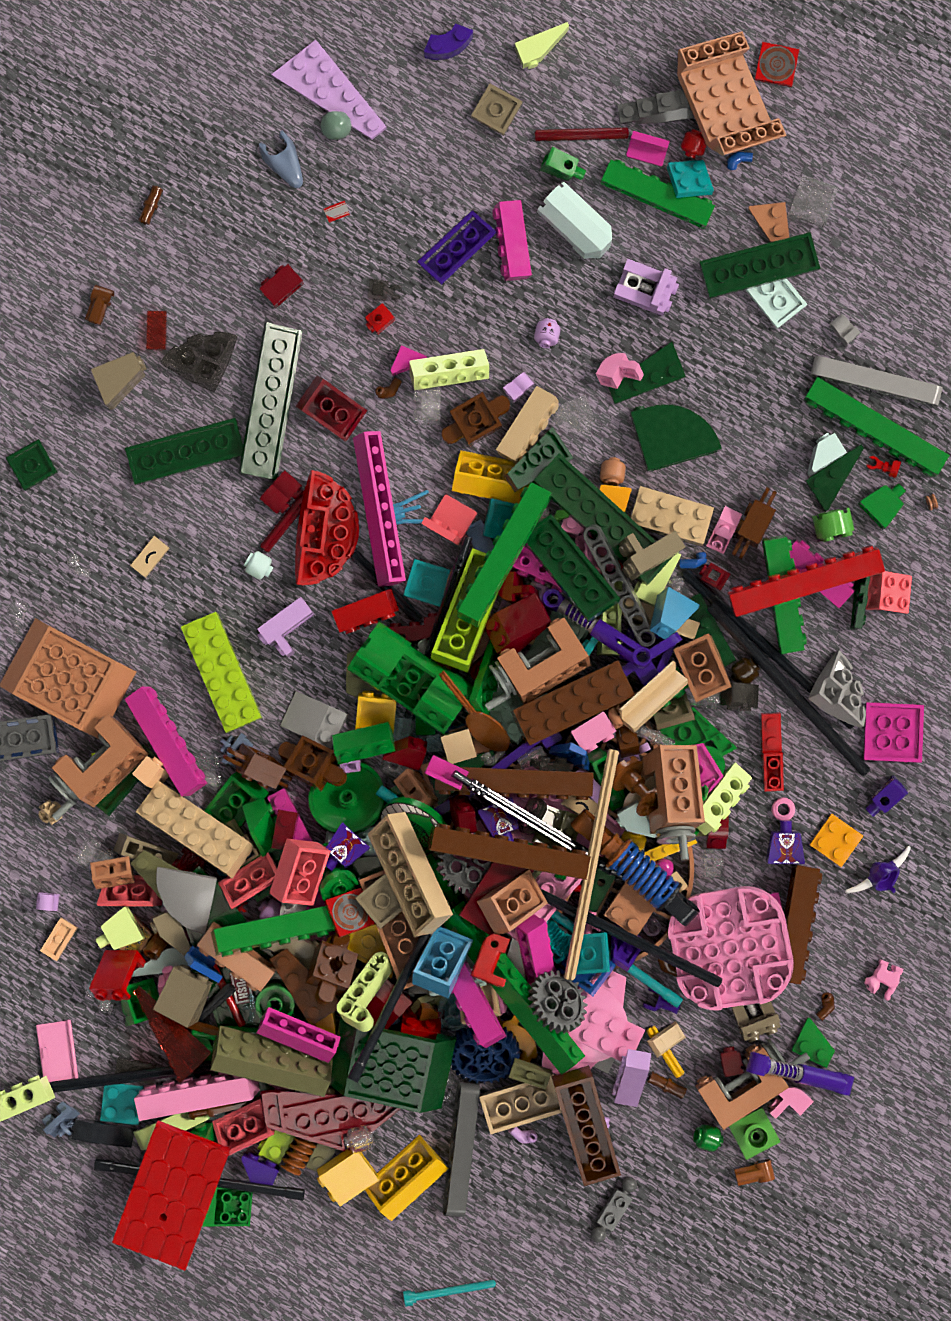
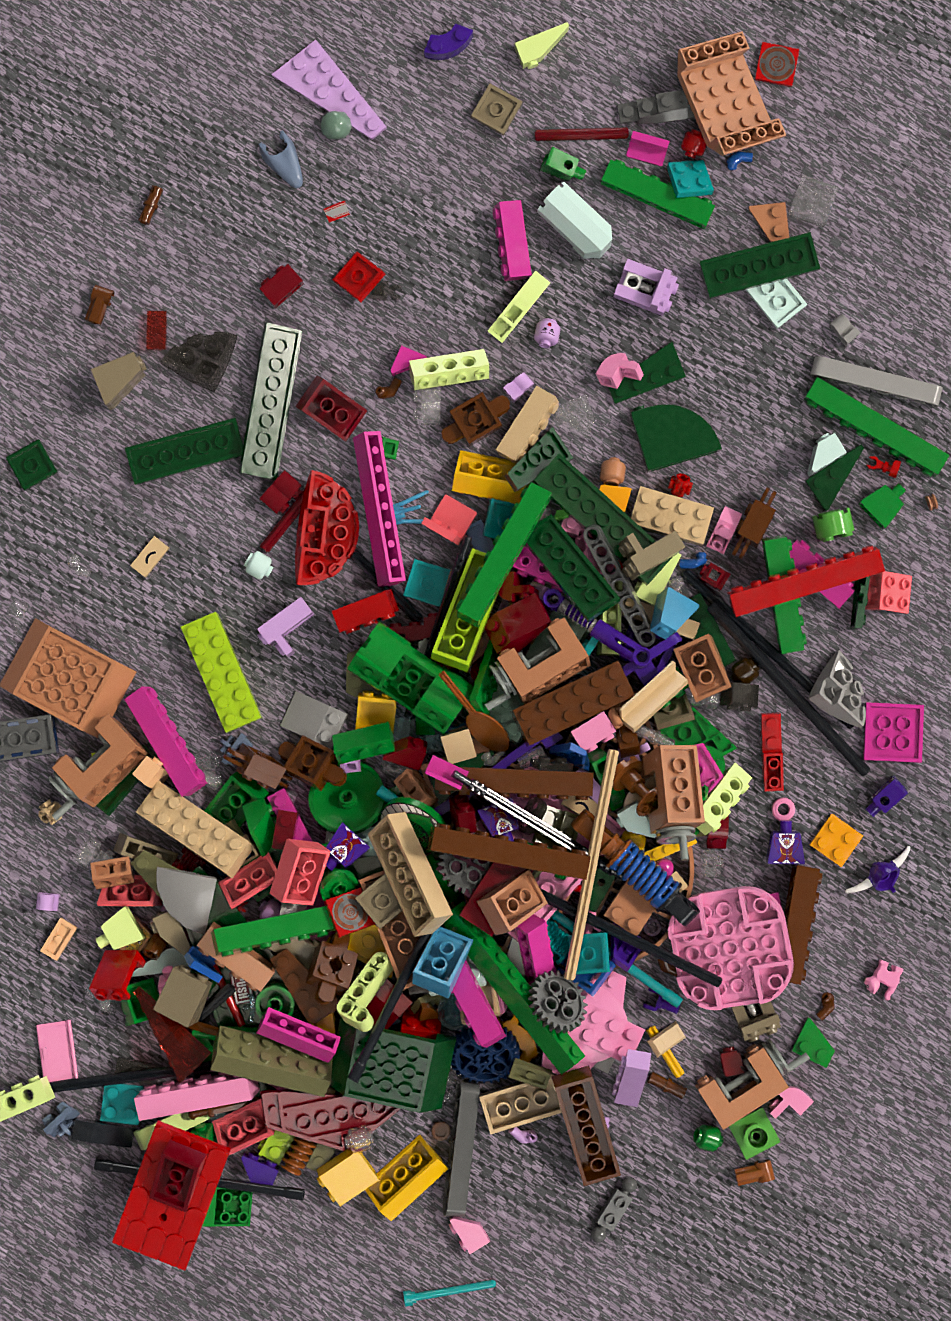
red brick [365,303,395,335] -> none
dark purple slope [417,210,497,285] -> none
red piece [470,934,510,988] -> none
dark purple piece [746,1052,855,1096] -> none
none -> dark red slope [150,1140,207,1212]
none -> red tile [332,252,385,303]
none -> green slope [382,437,399,460]
none -> reddish brown tile [431,1121,451,1141]
none -> bright pink slope [448,1216,490,1254]
none -> yellowish green slope [488,271,550,343]
none -> red gear [668,473,693,497]

